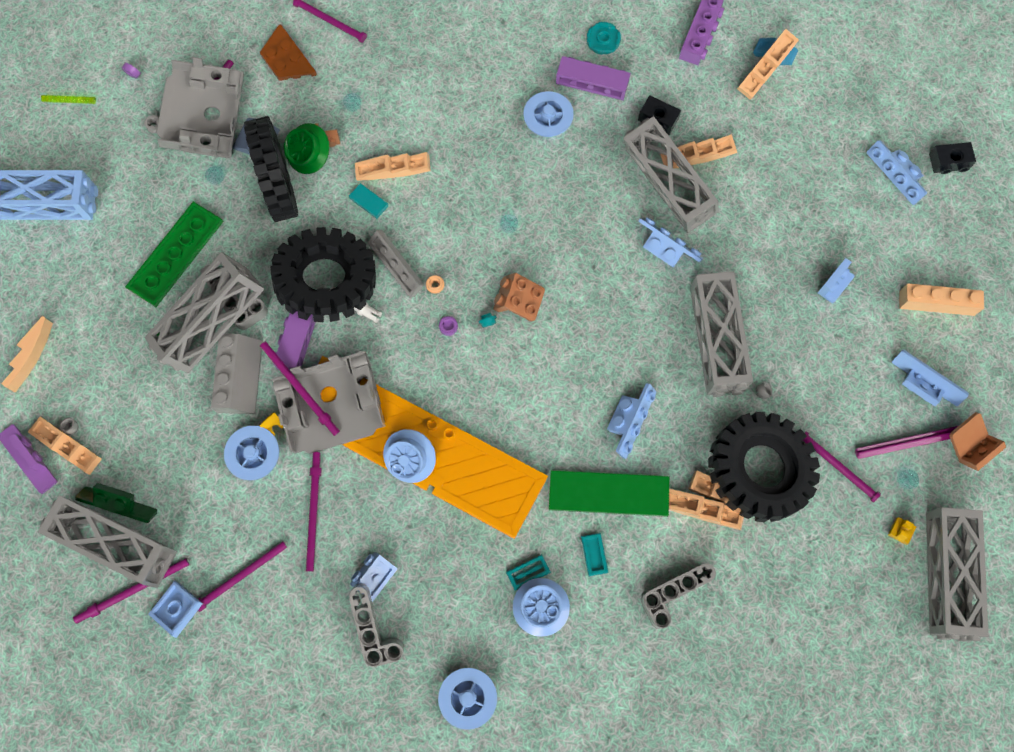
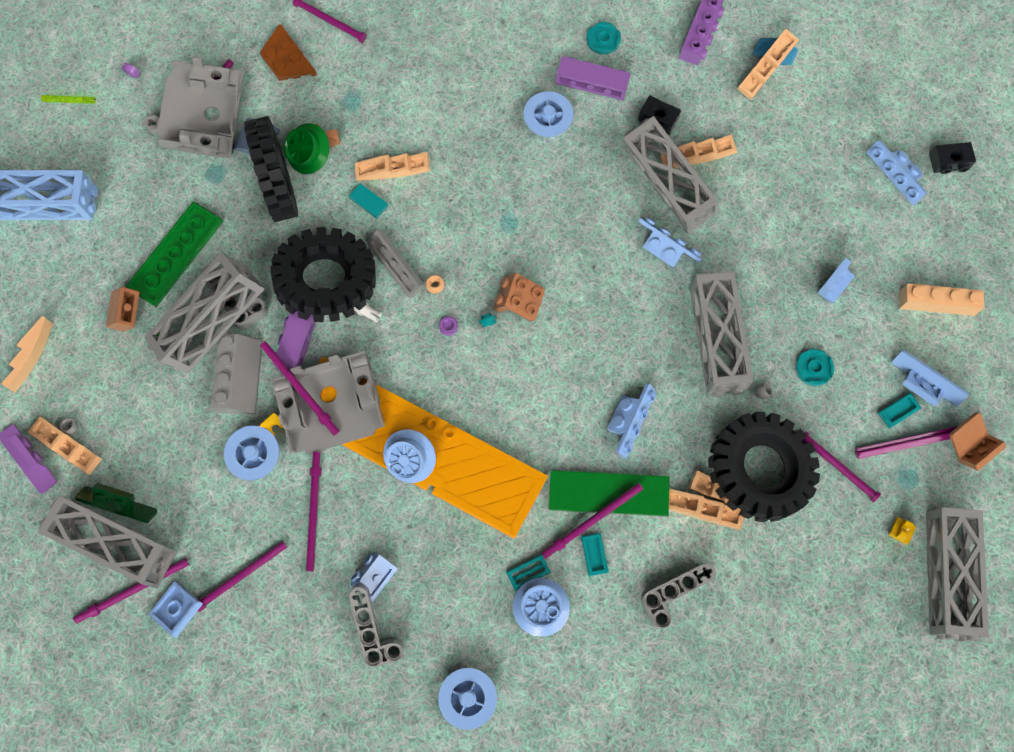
none -> nougat brick [106,287,139,332]
none -> magenta bar [541,483,643,559]
none -> teal tile [795,349,835,387]
none -> teal tile [878,393,922,429]

